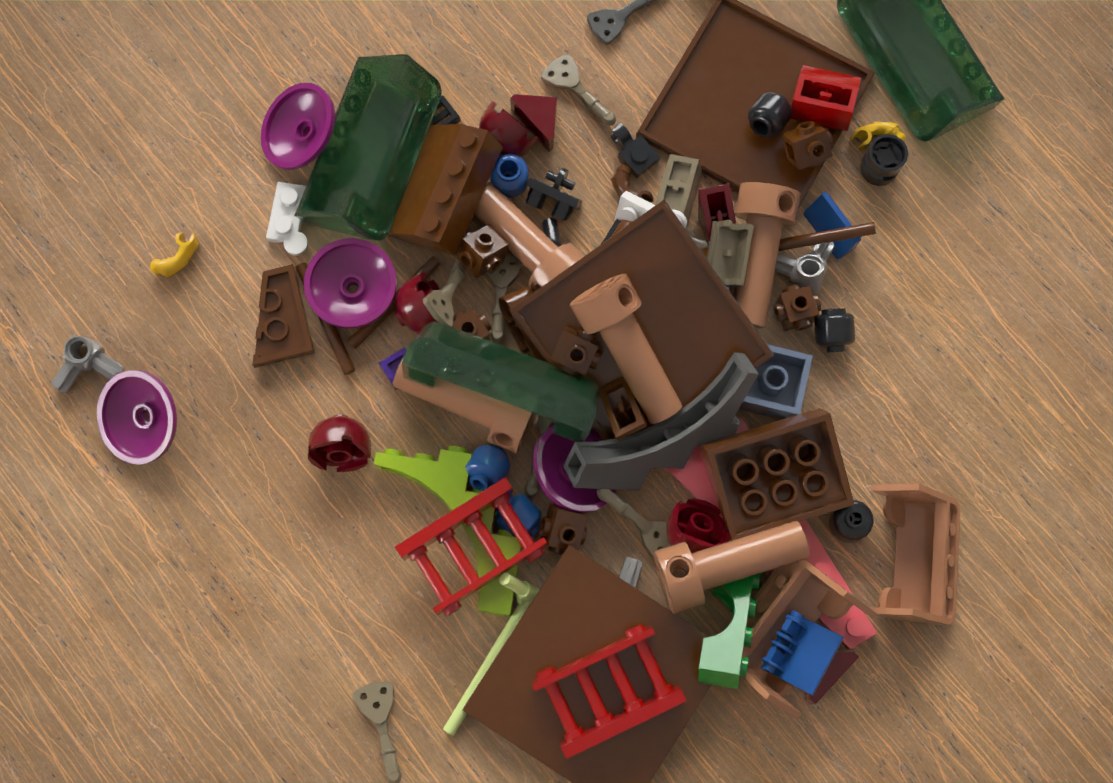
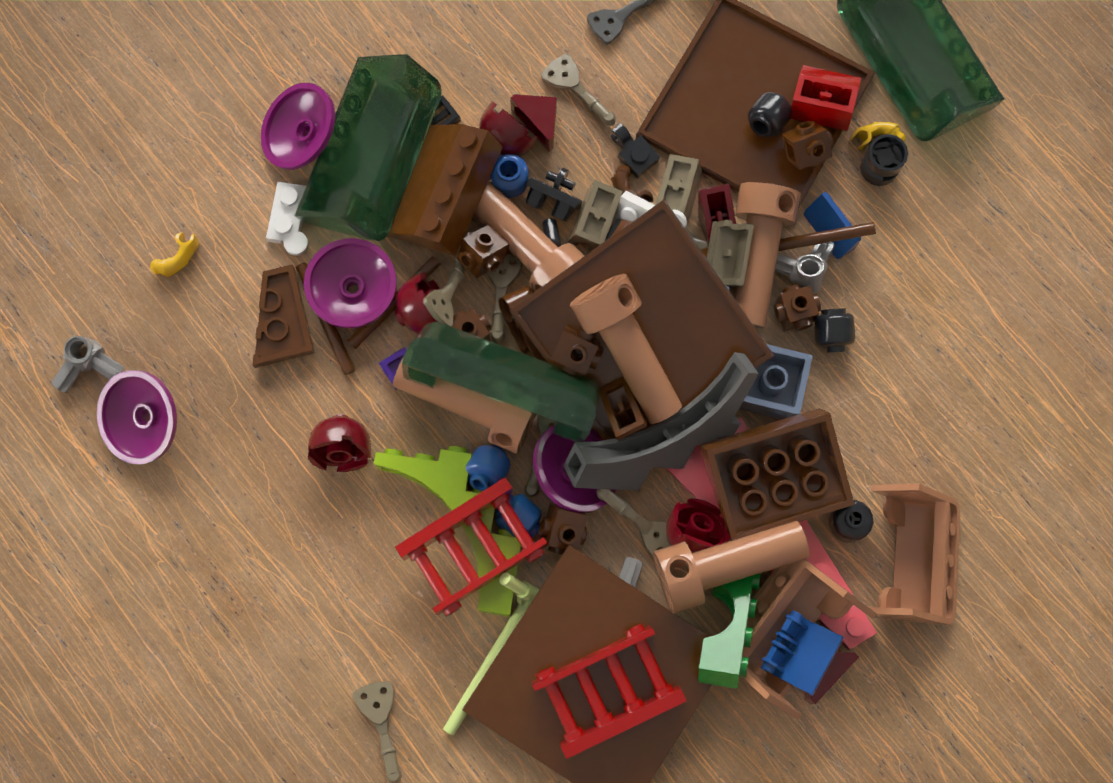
none -> dark tan hinge [568,180,623,251]

